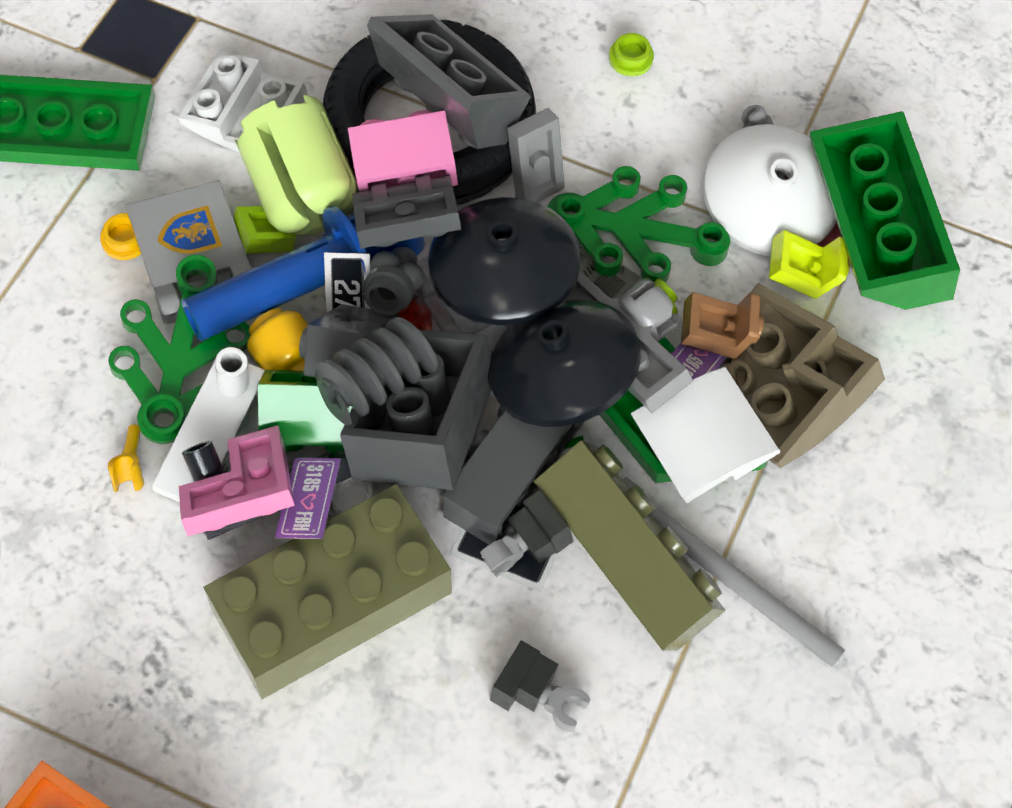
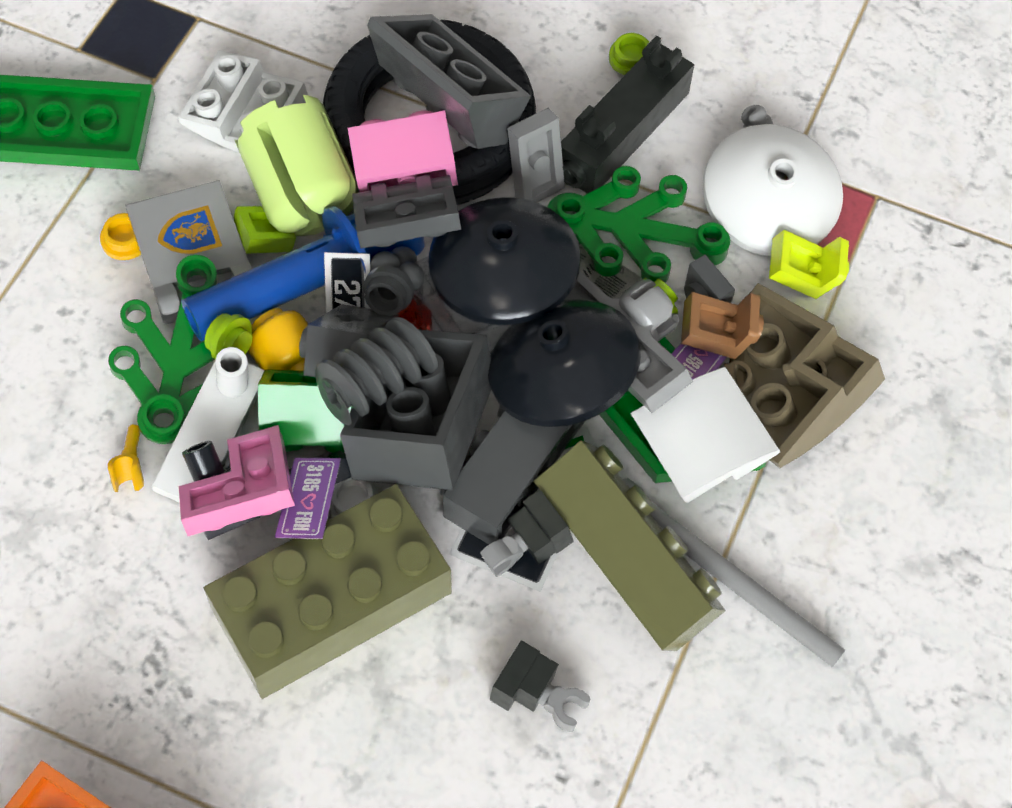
green slope [809,111,960,310] -> none
none -> lime plate [205,313,252,359]
none -> pearl dark grey brick [561,35,695,194]
none -> dark grey plate [684,255,735,303]

